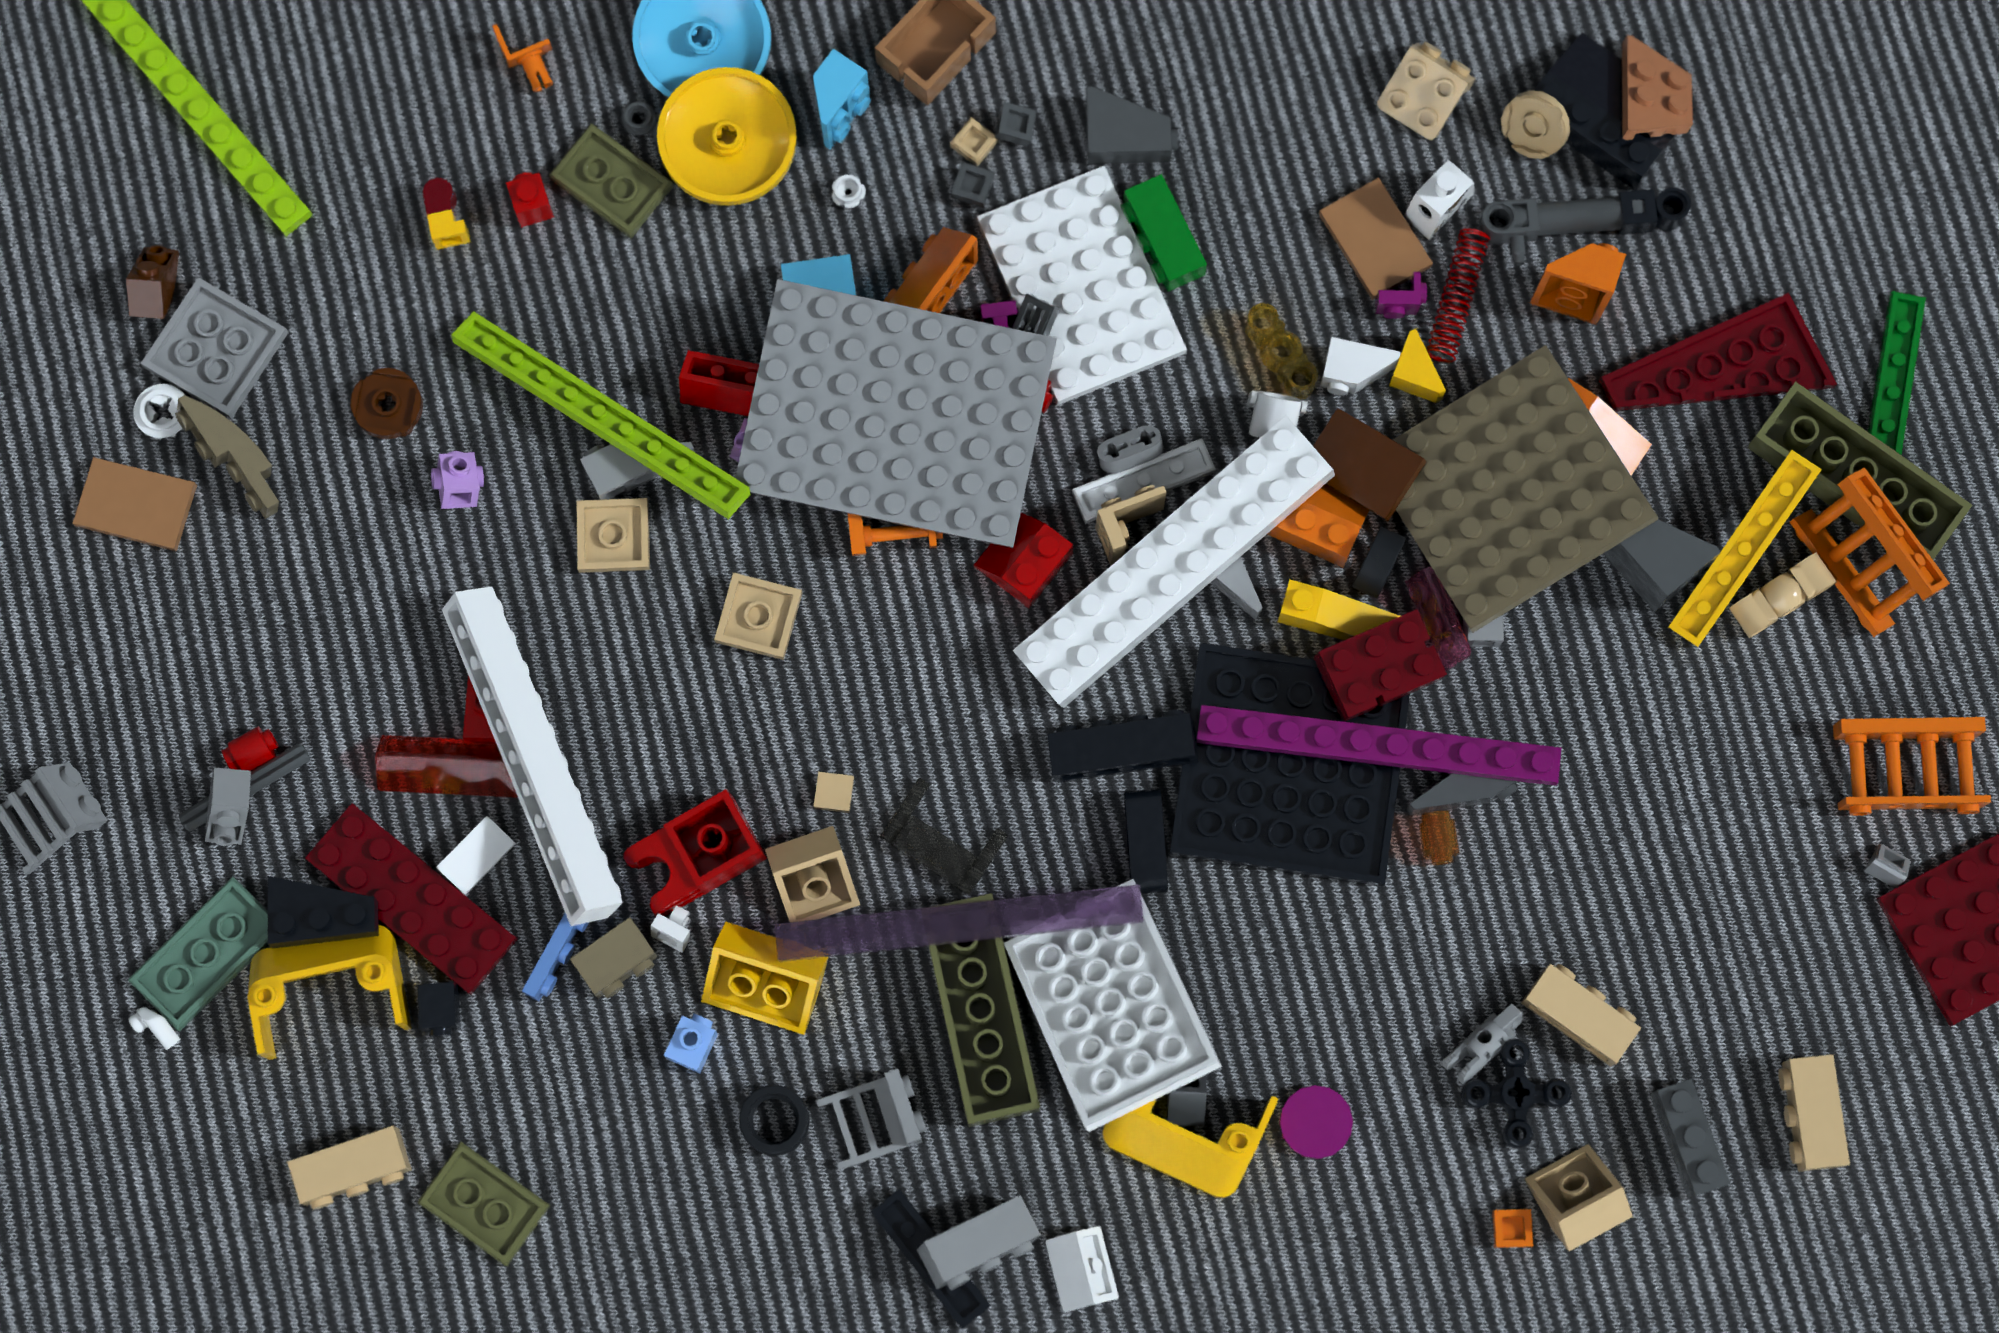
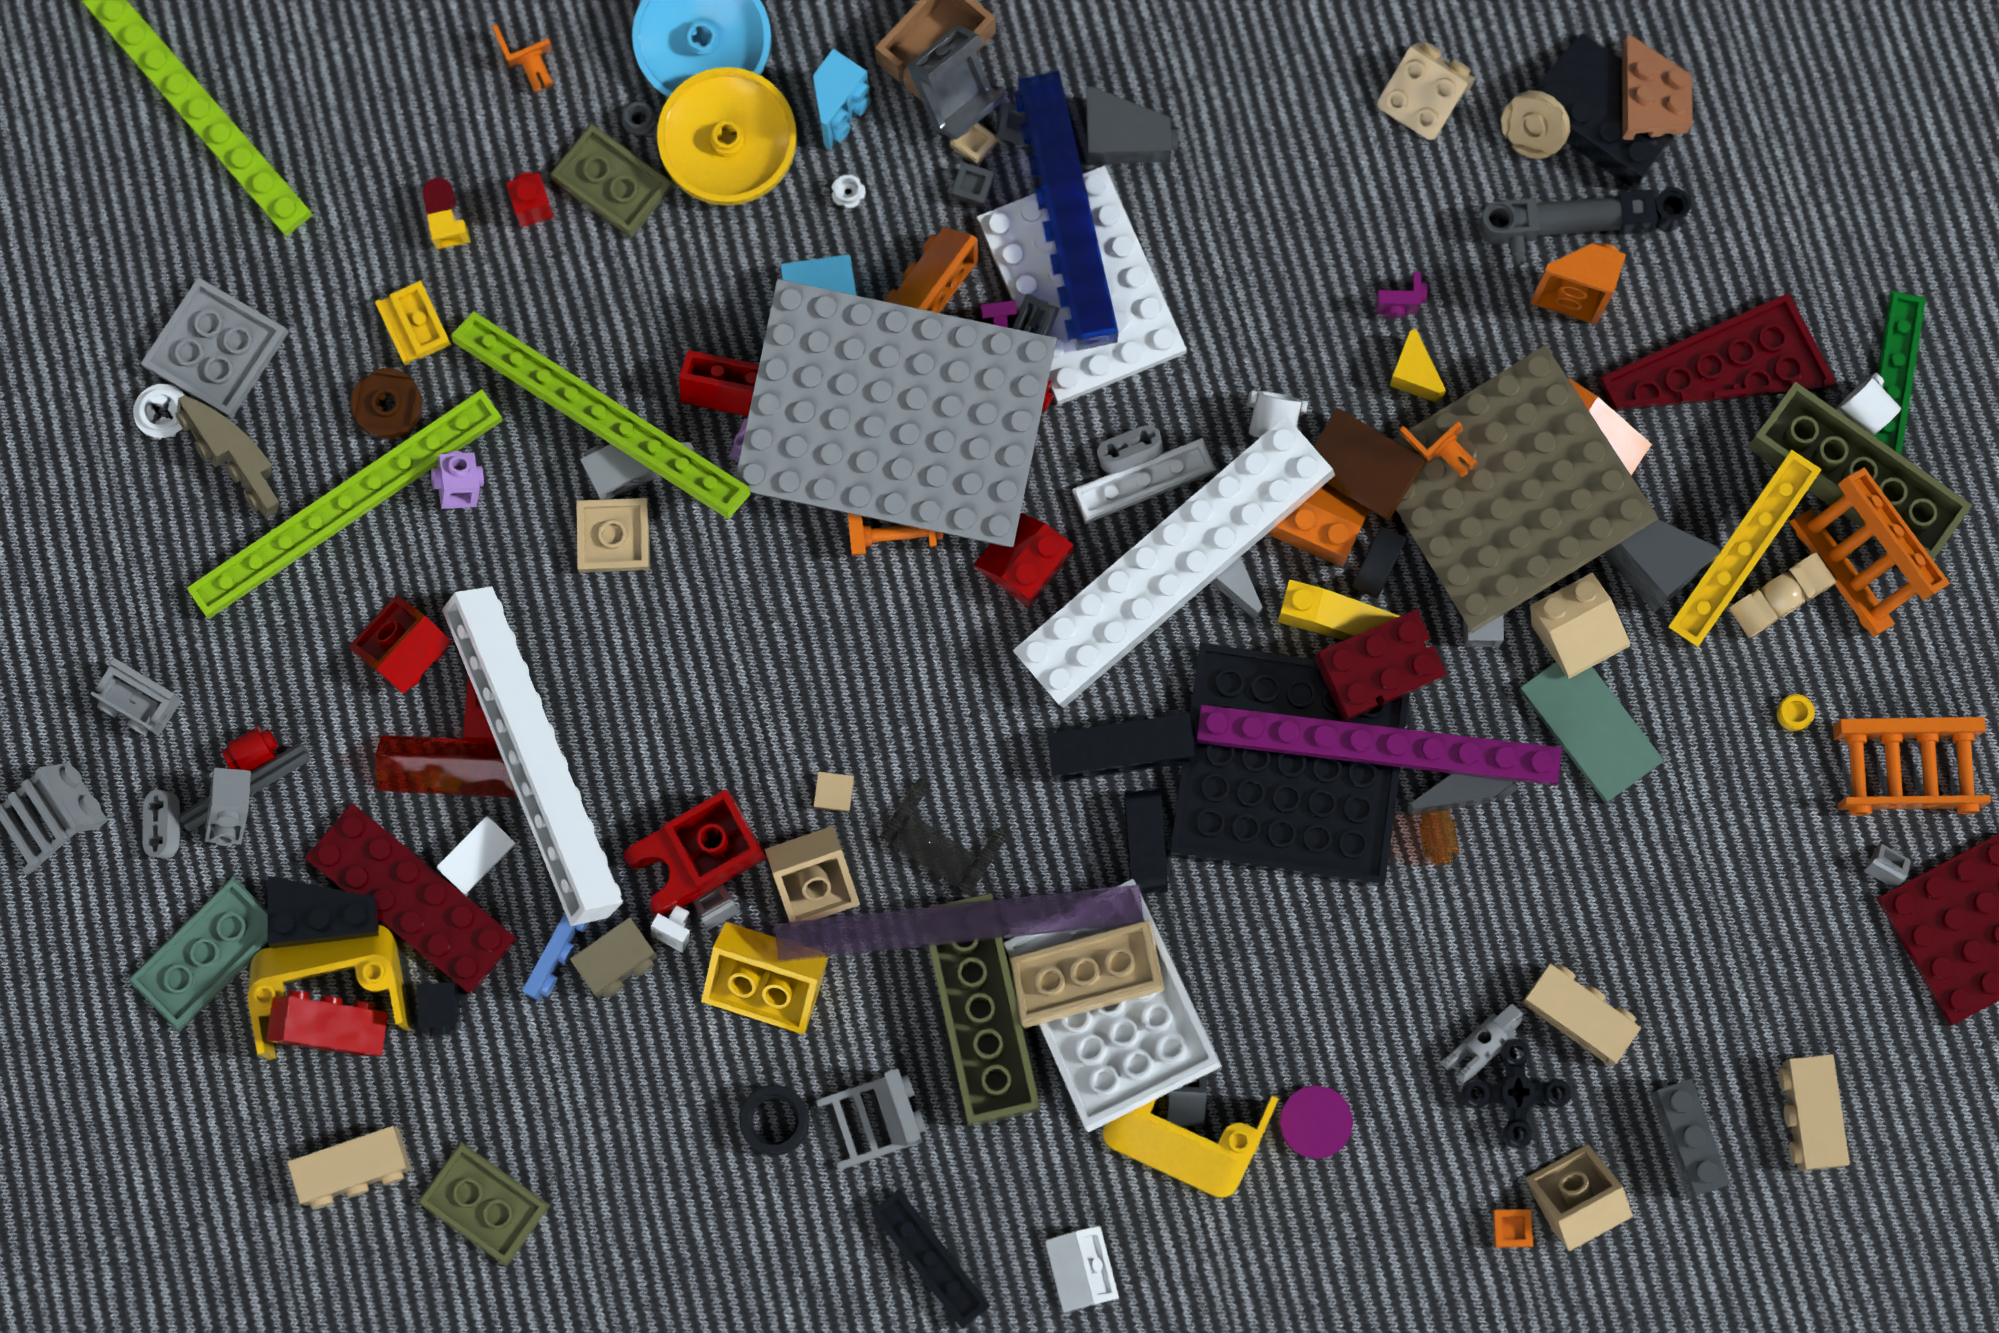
medium nougat tile [73,457,197,552] -> none
reddish brown slope [126,245,179,319] -> none
white arm [129,1007,180,1050] -> none
light blue brick [664,1013,718,1074] -> none
tan plate [714,573,802,660] -> none
light grey brick [917,1195,1041,1290] -> none
tan bracket [1095,485,1167,566] -> none
green brick [1120,174,1207,292] -> none
clear yellow piece [1245,303,1318,400] -> none
medium nougat tile [1319,178,1433,300] -> none
white slope [1320,337,1400,396] -> none
white torso [1404,160,1474,240] -> none
clear pink plate [1405,567,1471,671] -> none
red piece [1426,228,1490,363] -> none
none -> light grey hinge [91,658,182,737]
none -> light grey beam [142,789,180,859]
none -> lime plate [187,389,503,619]
none -> red brick [266,990,388,1057]
none -> red slope [348,594,452,694]
none -> yellow plate [375,281,451,366]
none -> light grey slope [692,884,740,930]
none -> flat silver panel [907,25,1005,140]
none -> tan tile [1009,920,1165,1028]
none -> clear blue brick [1013,71,1119,351]
none -> orange bracket [1399,421,1478,478]
none -> sand green tile [1519,662,1664,804]
none -> tan slope [1530,573,1630,679]
none -> yellow tile [1776,694,1815,731]
none -> white piece [1836,373,1901,435]

